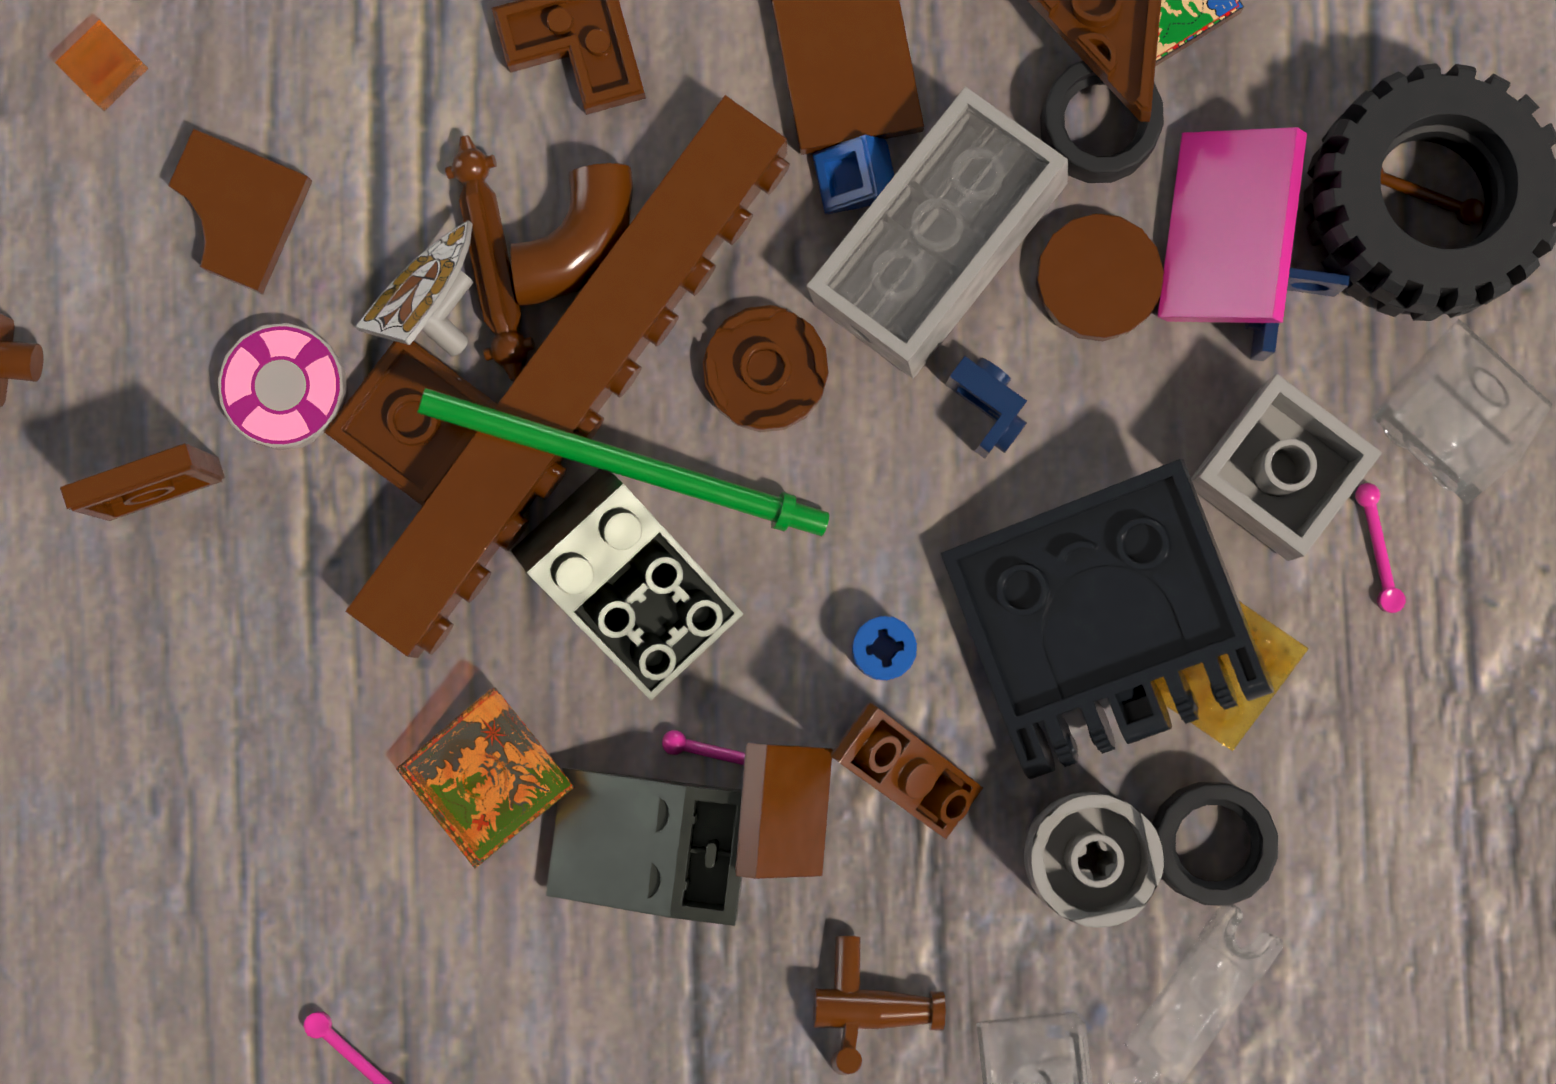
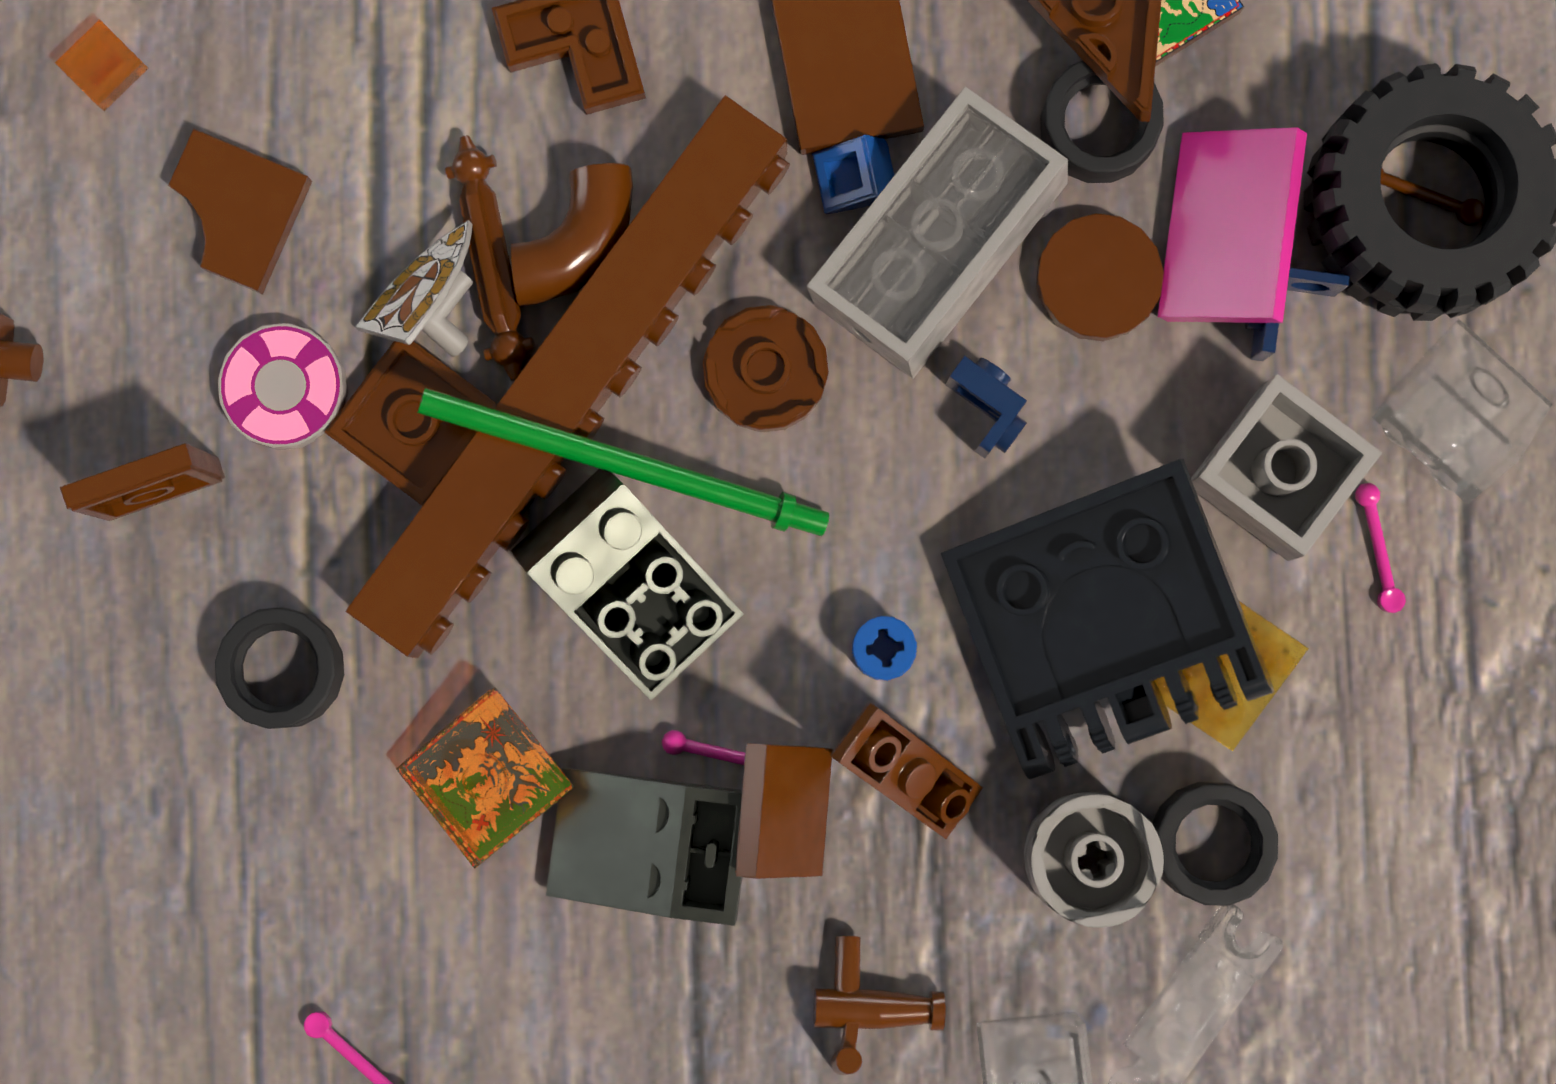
none -> black tyre [215,607,345,729]

